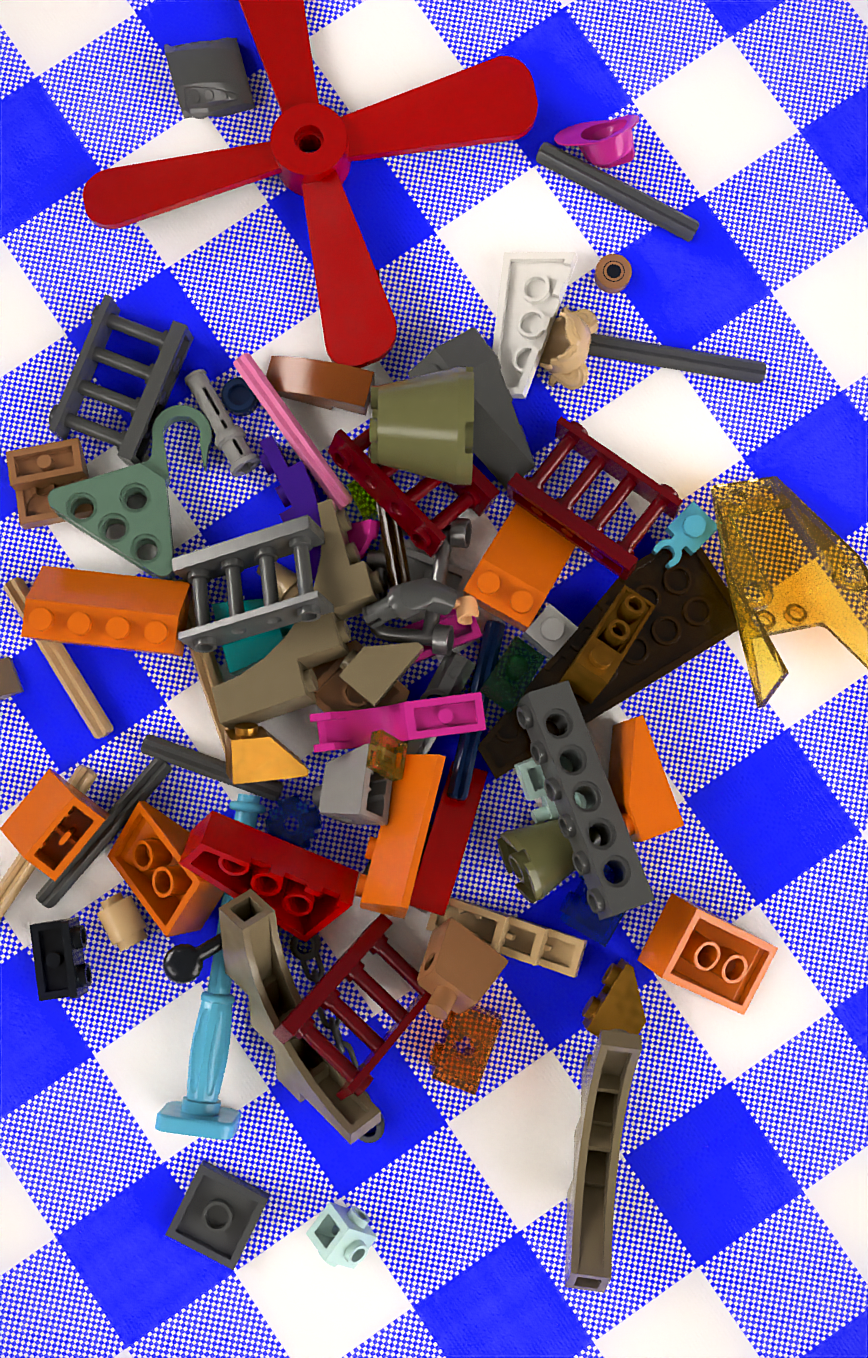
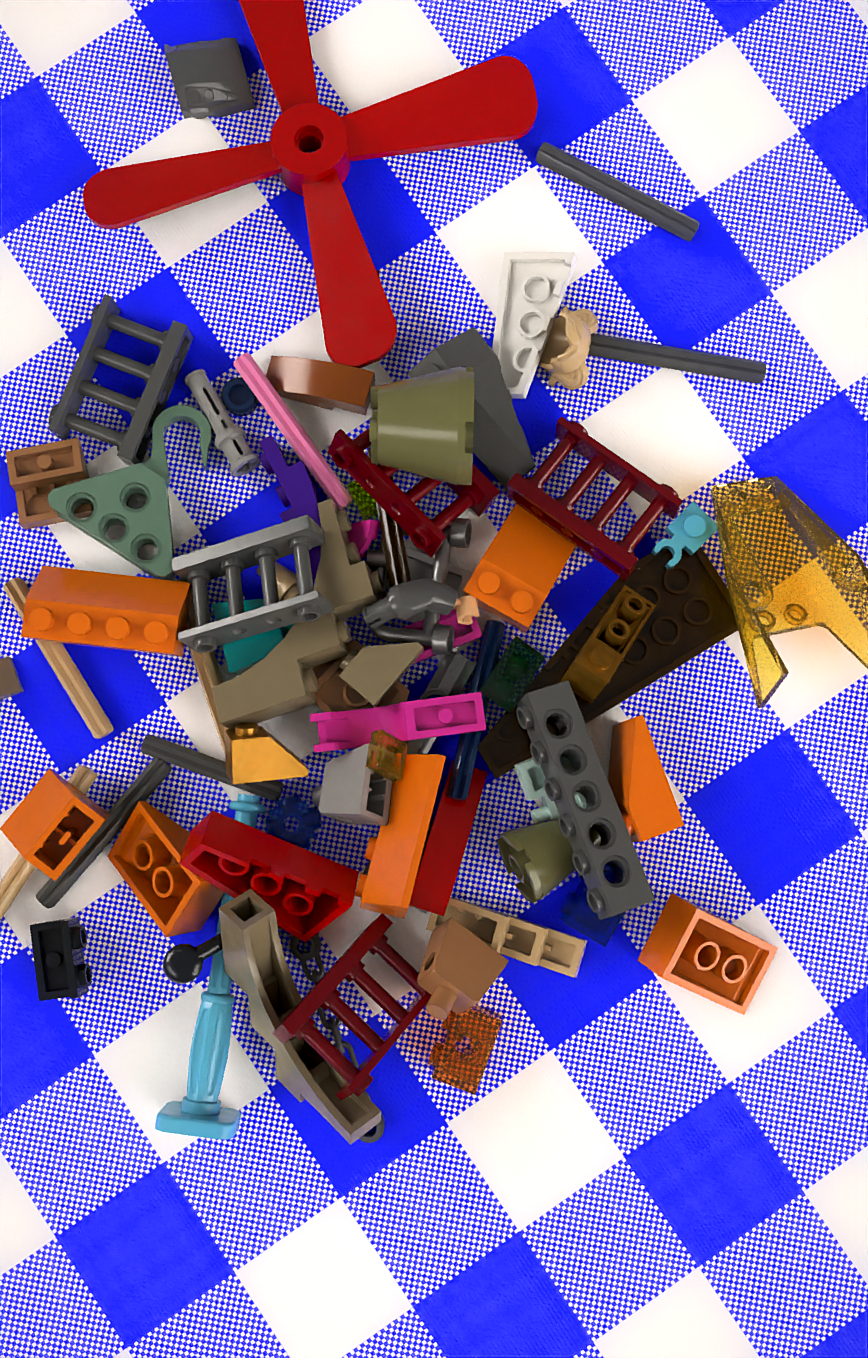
tan brick [96,892,148,952] -> none
dark grey tile [165,1160,270,1270] -> none
light aqua brick [306,1202,378,1269] -> none
light grey brick [522,603,578,660] -> none
dark pink piece [554,115,639,168] -> none
dark tan arch [565,1029,642,1293] -> none
pearl gold slope [582,958,646,1037] -> none
medium nougat tile [594,254,632,294] -> none

